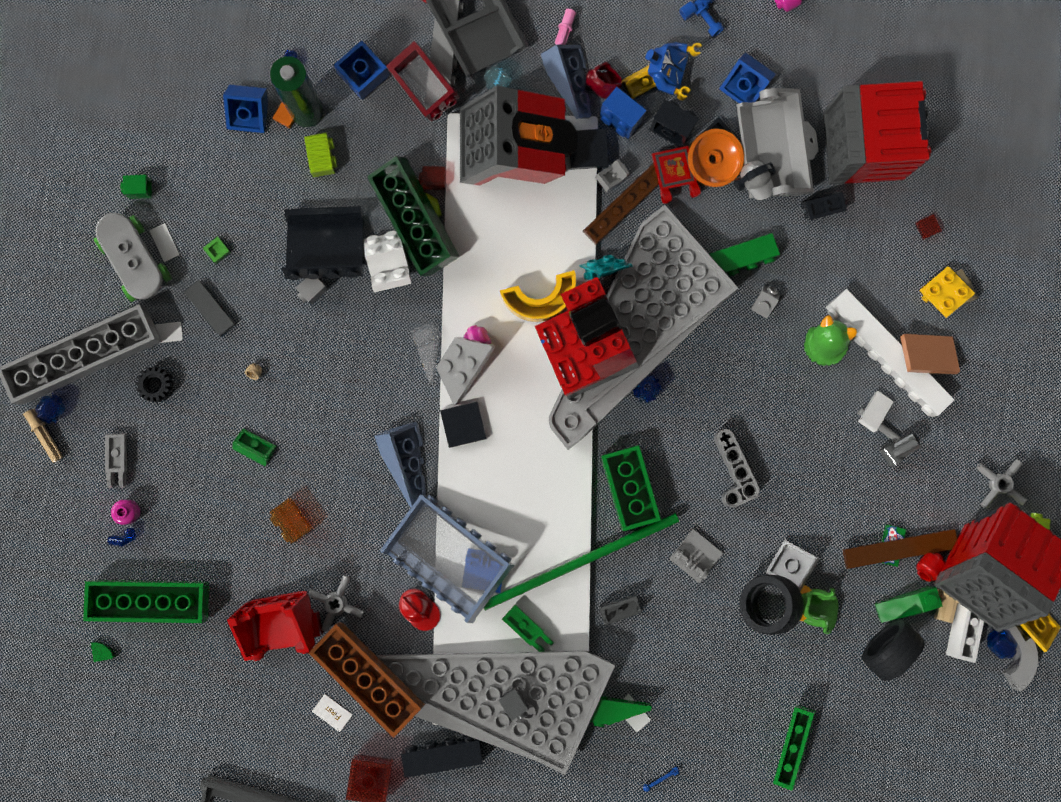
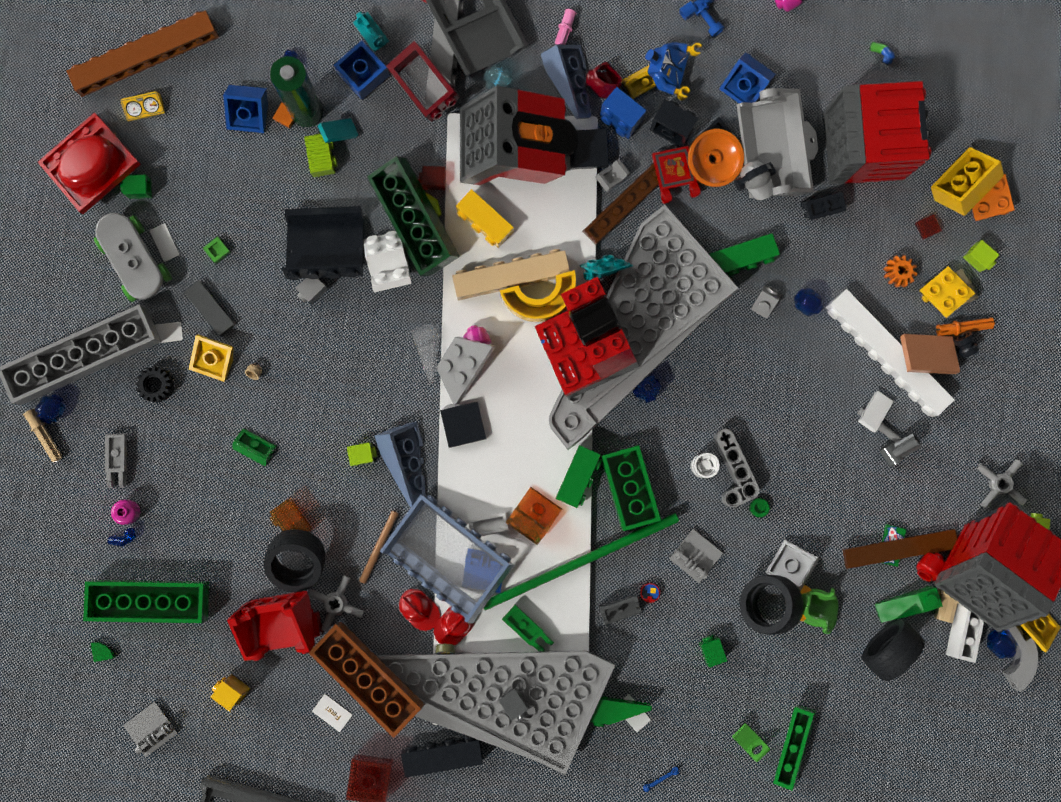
bright green hair [804,315,857,366] -> none
none -> red piece [38,112,140,214]
none -> dark orange brick [66,10,219,97]
none -> slope [121,91,165,122]
none -> light grey hinge [123,702,178,757]
none -> yellow slope [189,334,233,382]
none -> yellow brick [210,675,251,711]
none -> black tyre [264,529,326,592]
none -> teal tile [318,118,359,143]
none -> lime brick [347,442,378,466]
none -> teal hinge [352,11,389,52]
none -> medium nougat bar [359,511,399,584]
none -> red piece [433,607,475,645]
none -> olive tile [436,644,455,654]
none -> tan brick [452,249,570,301]
none -> yellow brick [456,189,514,248]
none -> white tile [468,512,510,536]
none -> clear orange slope [506,487,562,545]
none -> green brick [555,445,602,508]
none -> tile [640,583,660,603]
none -> white wheel [691,453,720,478]
none -> green brick [698,635,727,668]
none -> bright green bracket [732,723,770,762]
none -> green tile [749,498,770,517]
none -> clear blue head [794,288,823,316]
none -> arm [870,42,895,64]
none -> orange gear [883,255,918,288]
none -> yellow brick [931,147,1004,216]
none -> orange axle [936,318,995,336]
none -> black wheel [953,331,979,358]
none -> lime brick [963,240,999,272]
none -> orange hinge [972,174,1015,222]

